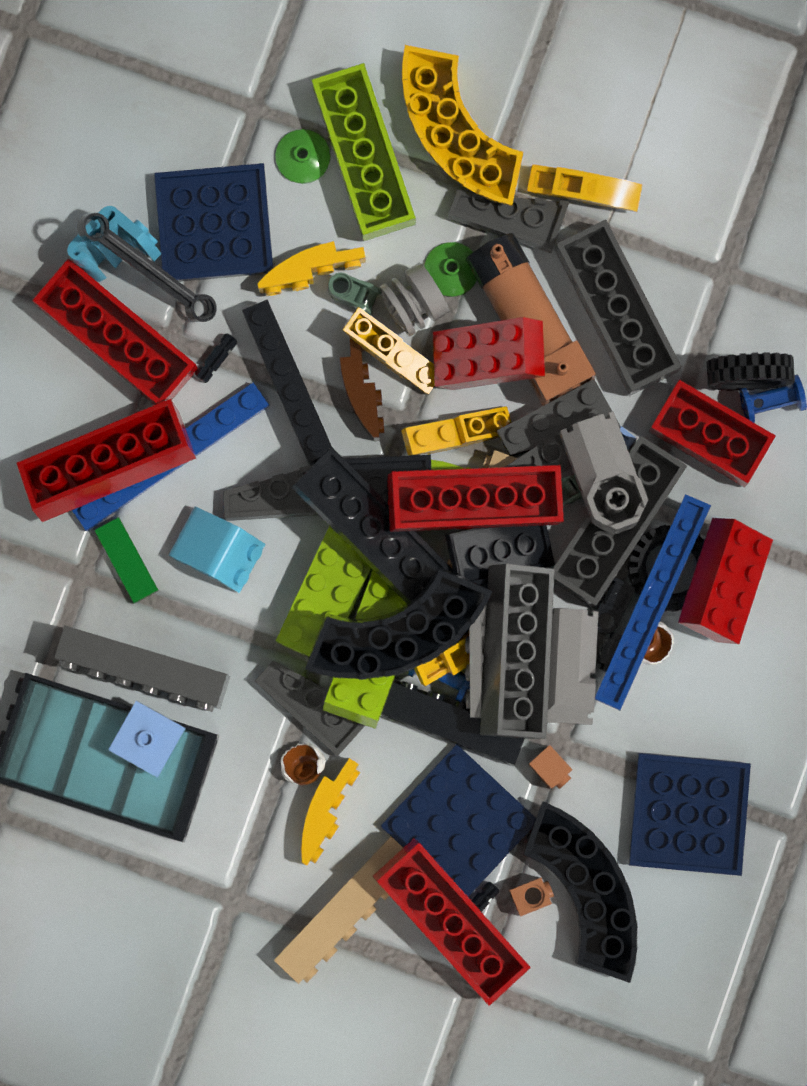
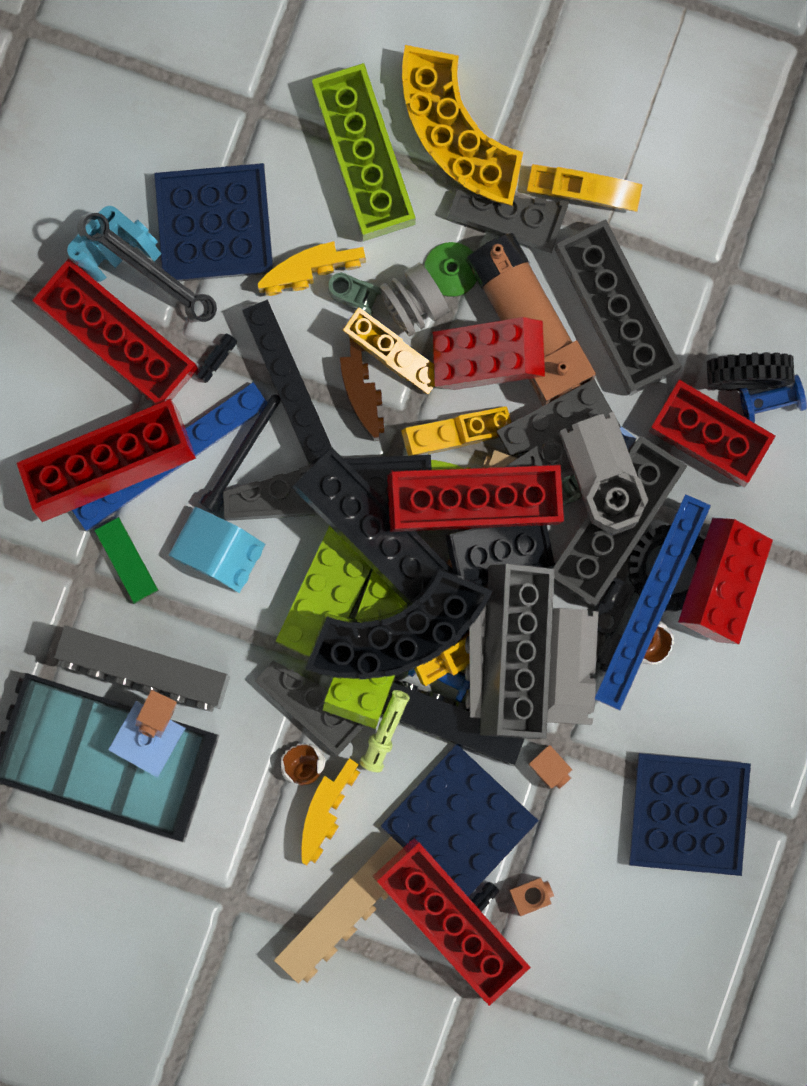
bright green dish [275,129,330,184] -> none
black brick [523,801,638,983] -> none
none -> nougat brick [135,690,177,738]
none -> black piece [198,394,281,514]
none -> yellowish green pin [359,690,410,773]

